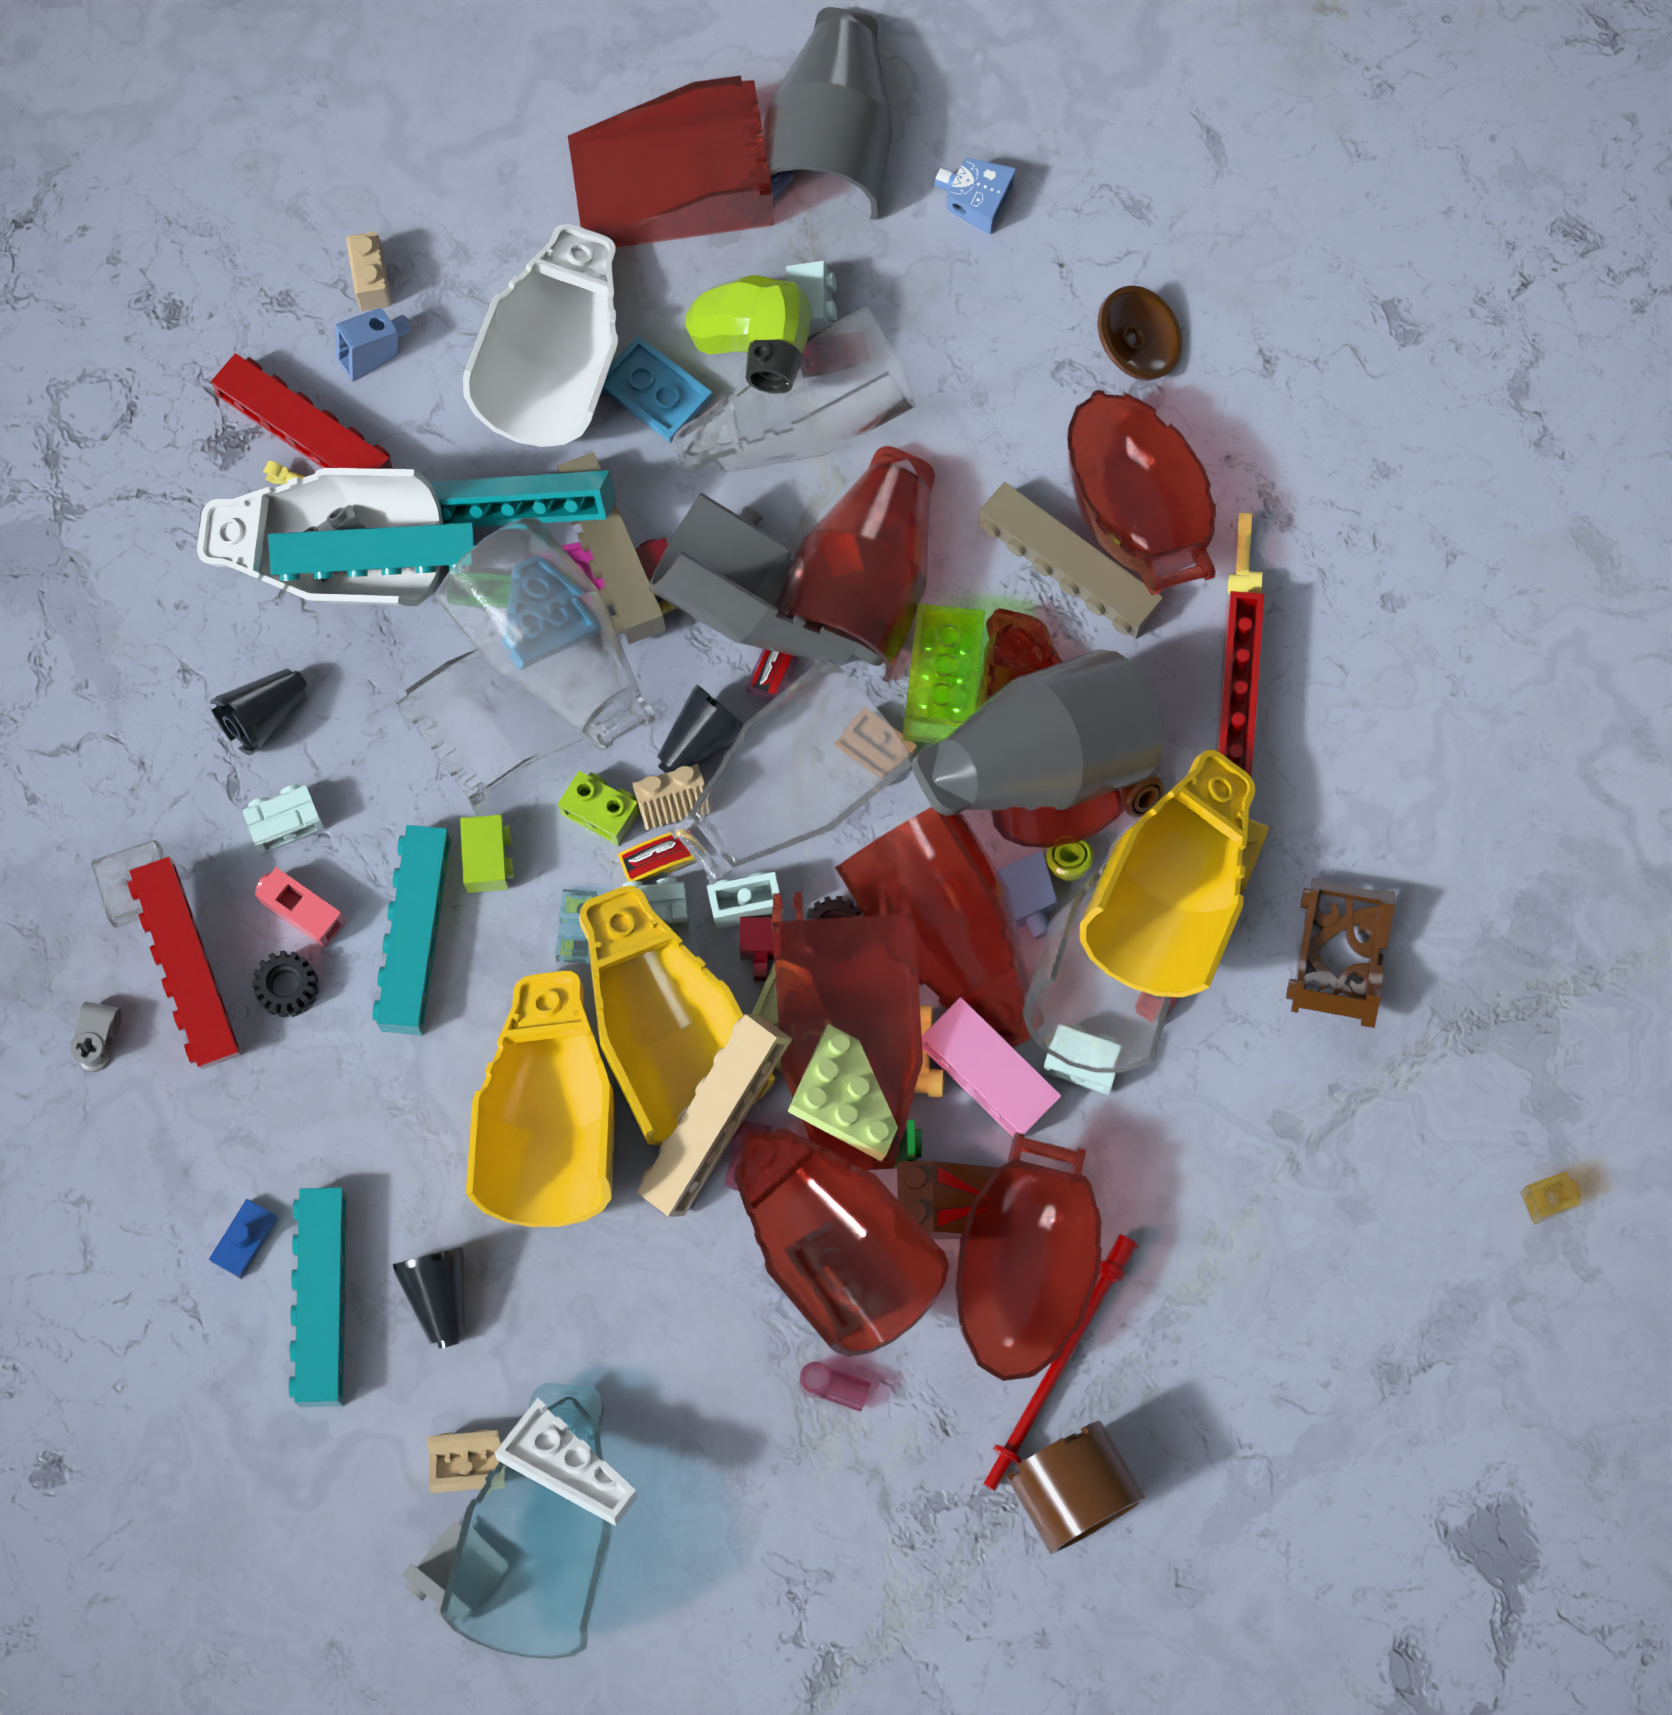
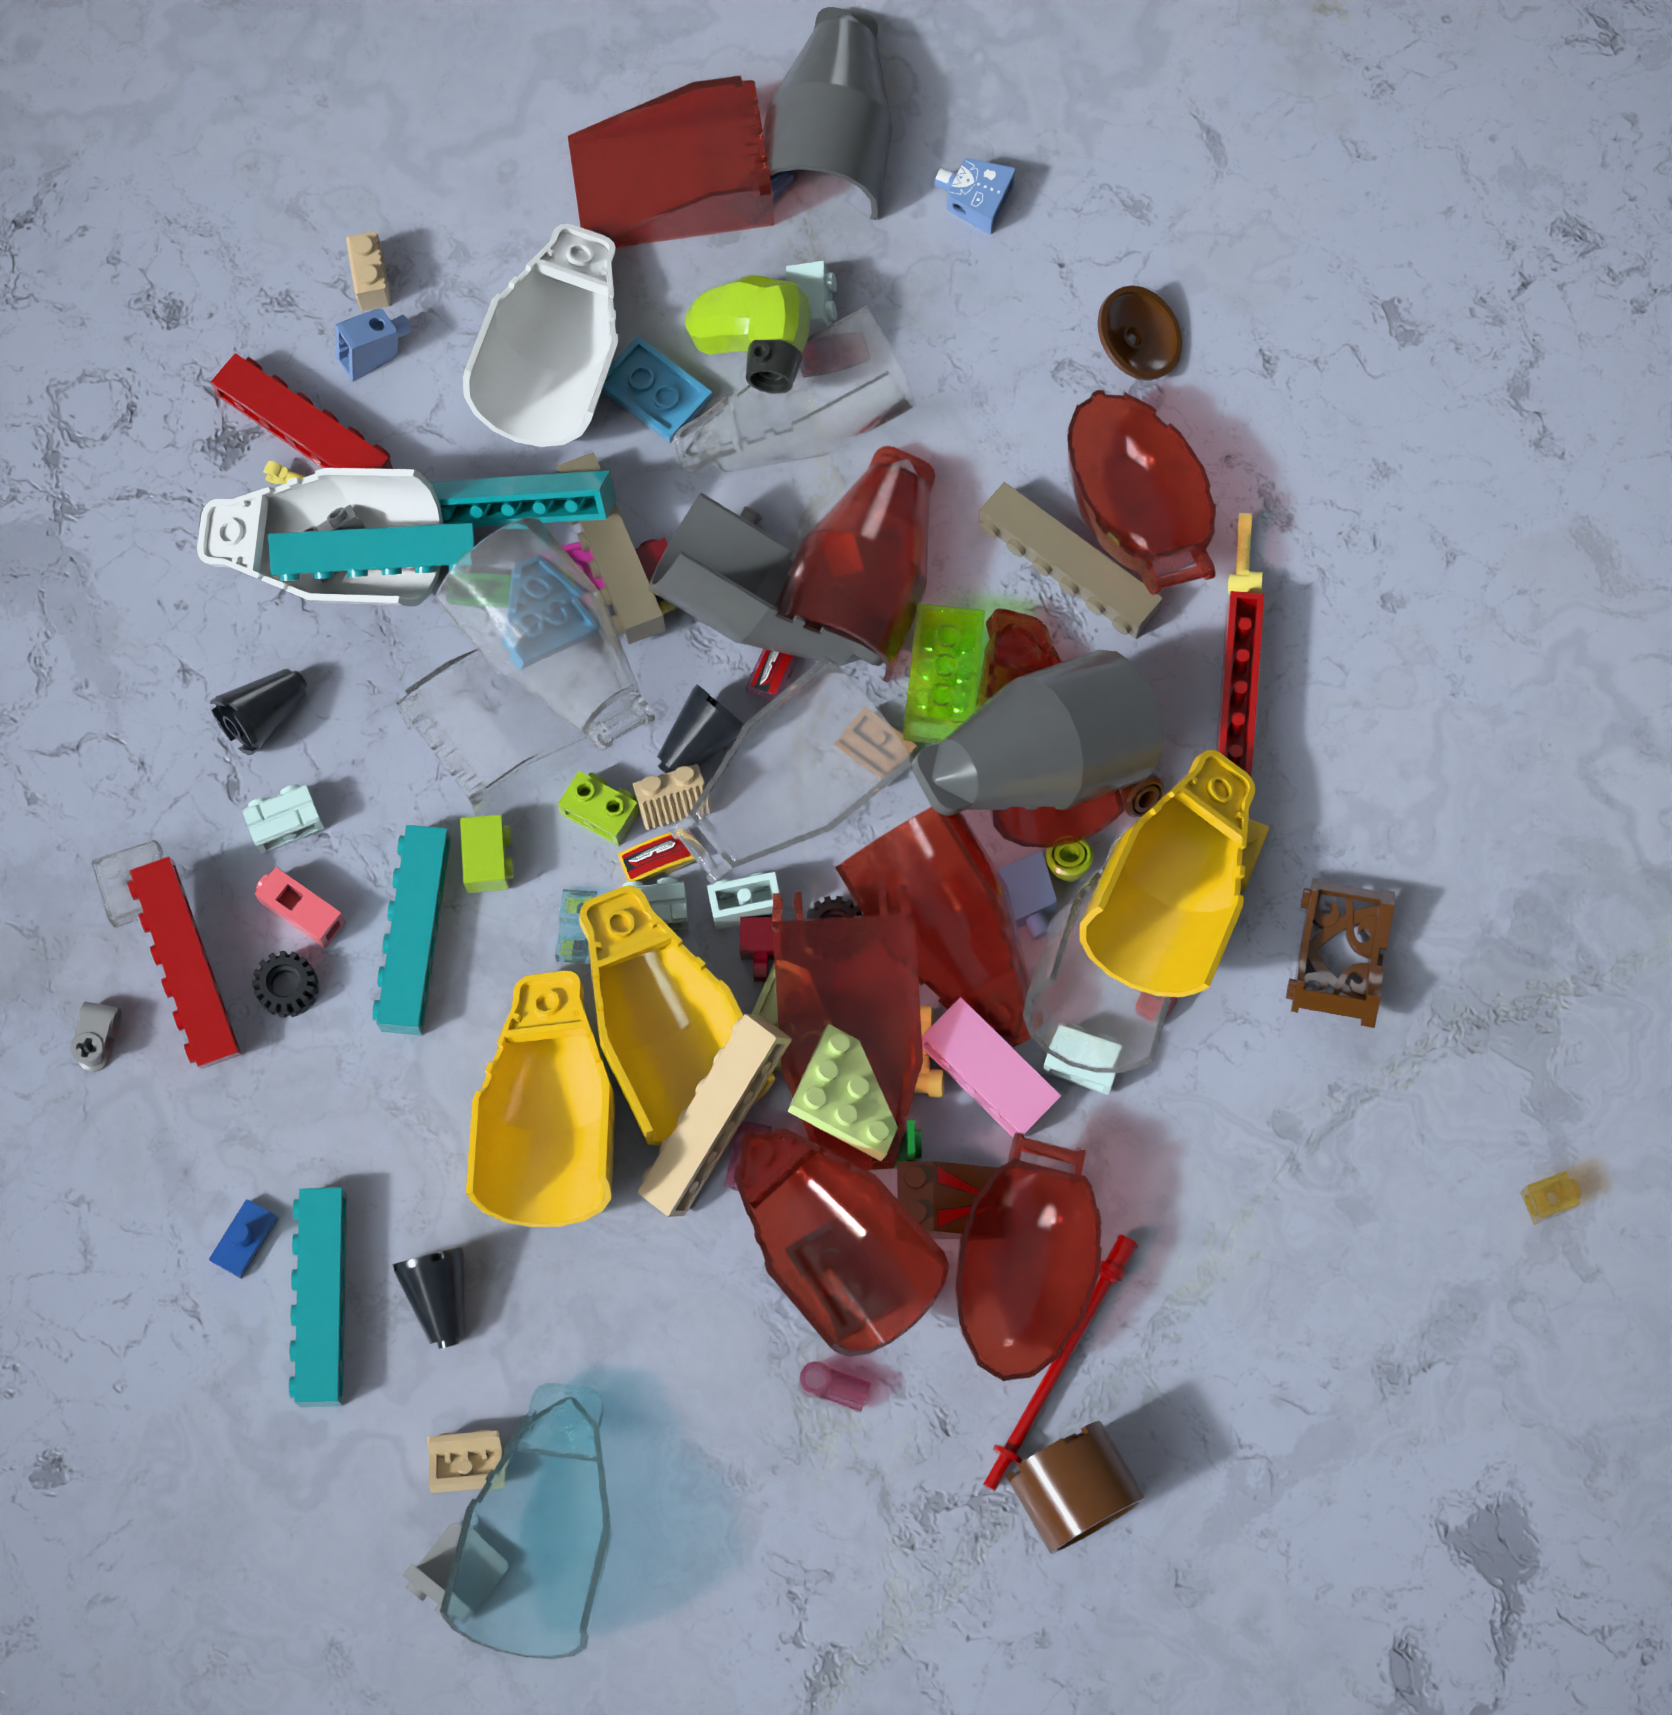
white wing [495,1398,637,1526] -> none

